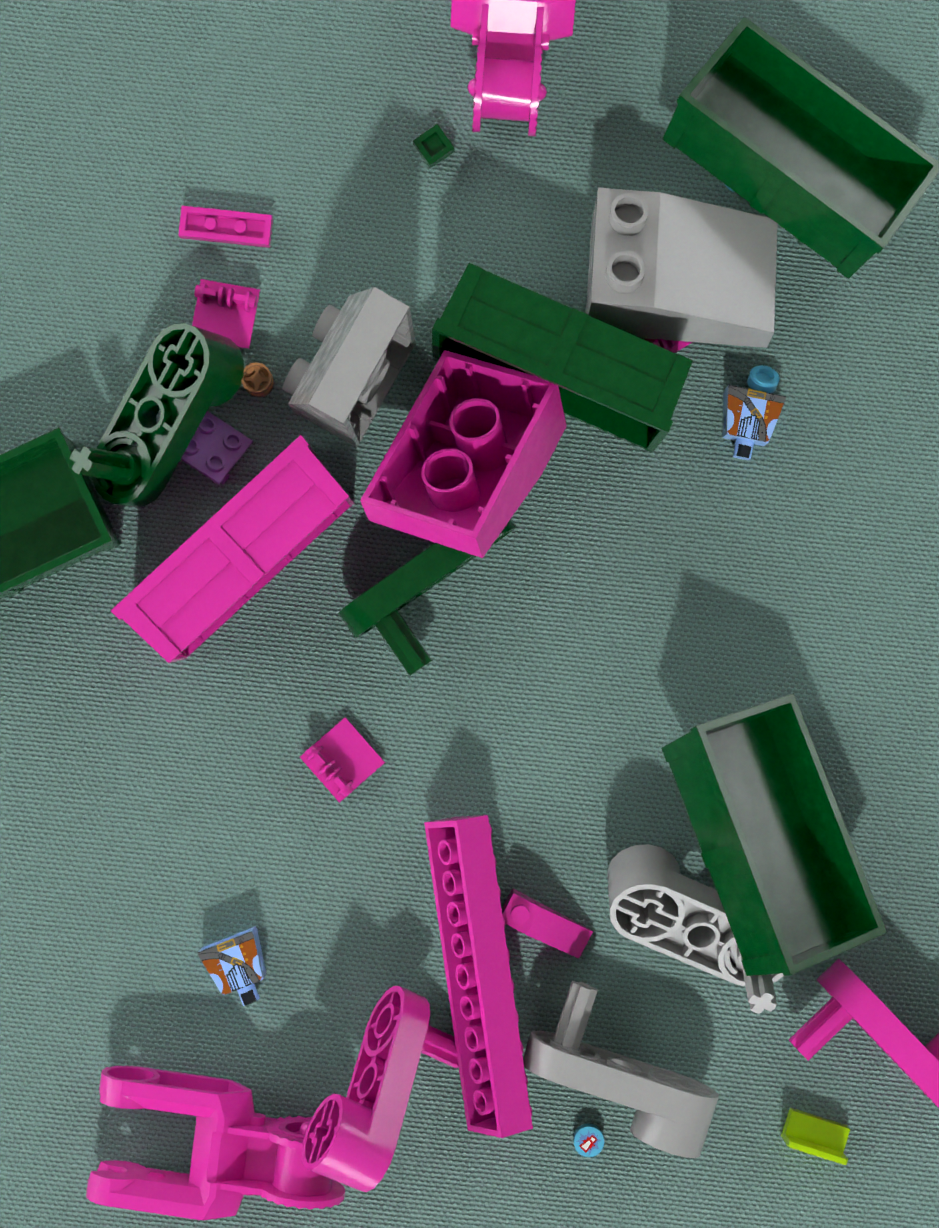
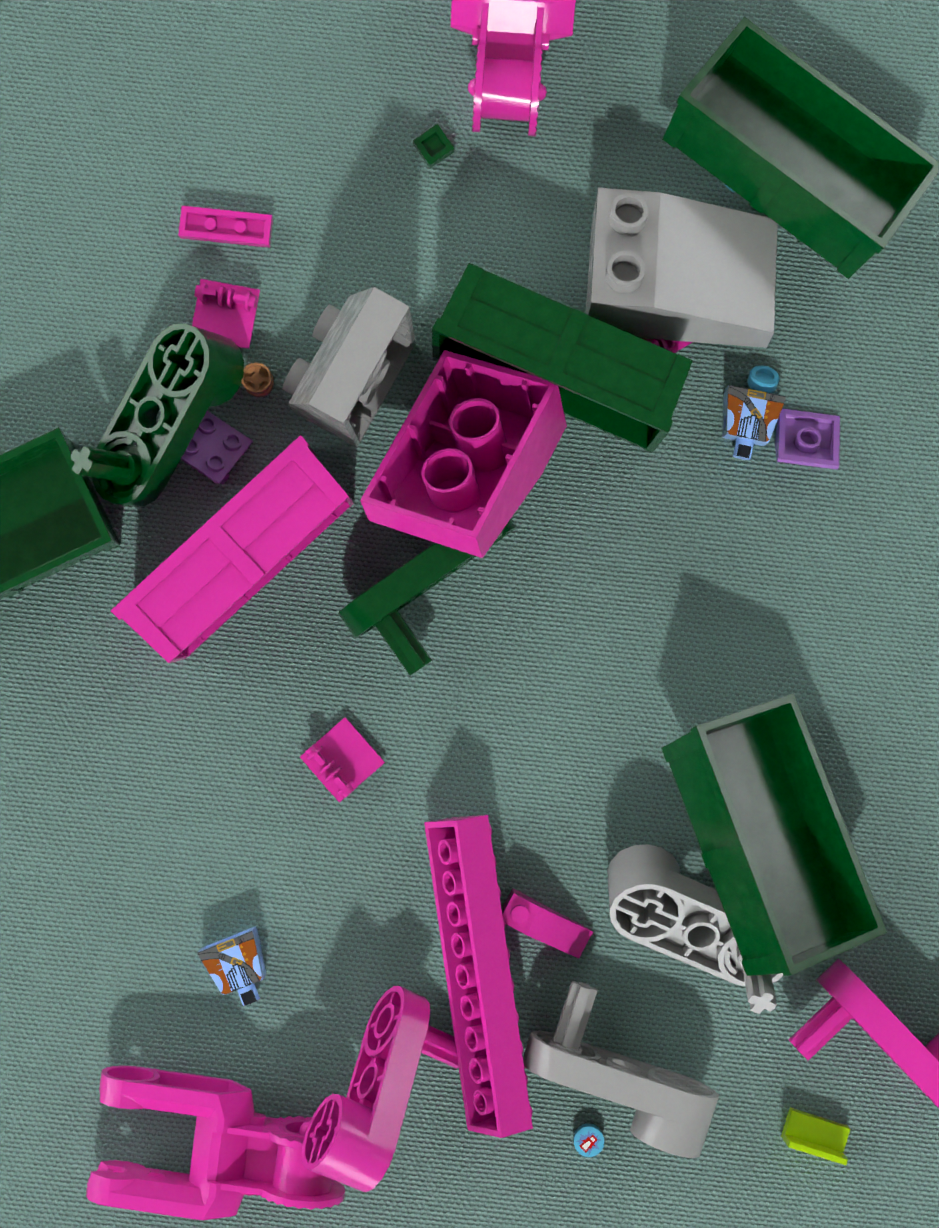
none -> medium lavender slope [775,409,840,470]

